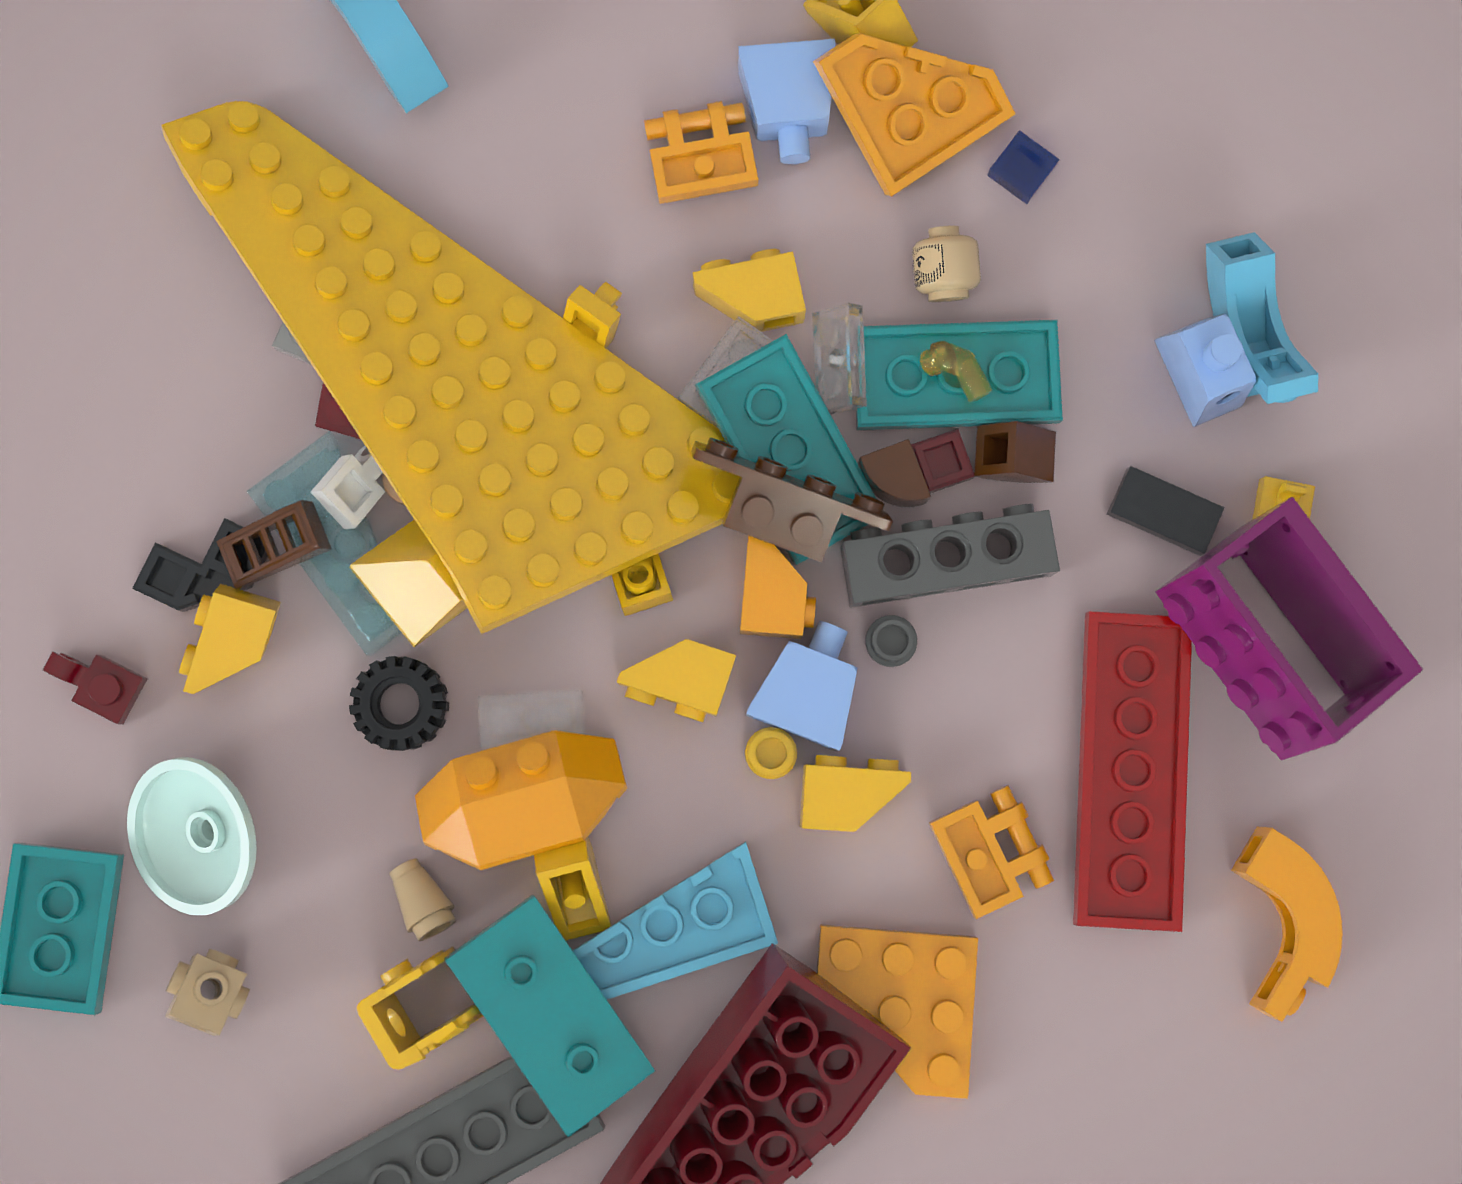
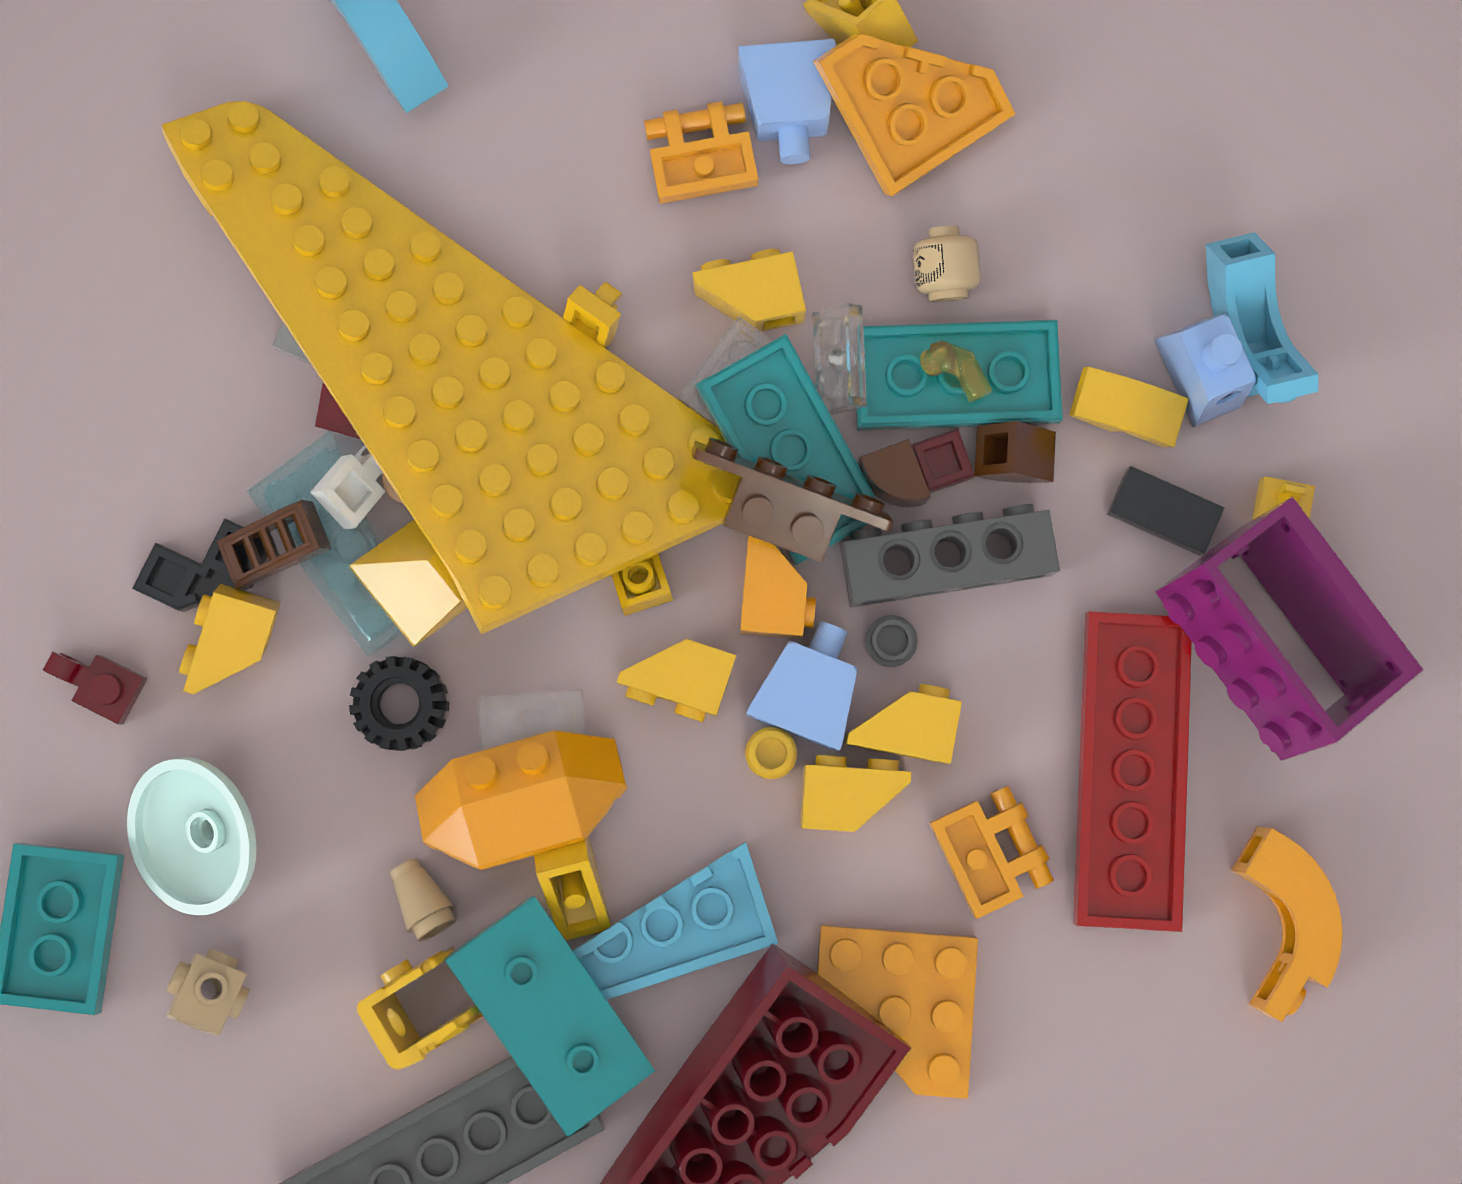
clear blue tile [987,130,1060,204] -> none
none -> yellow slope [844,684,962,764]
none -> yellow slope [1069,366,1189,447]

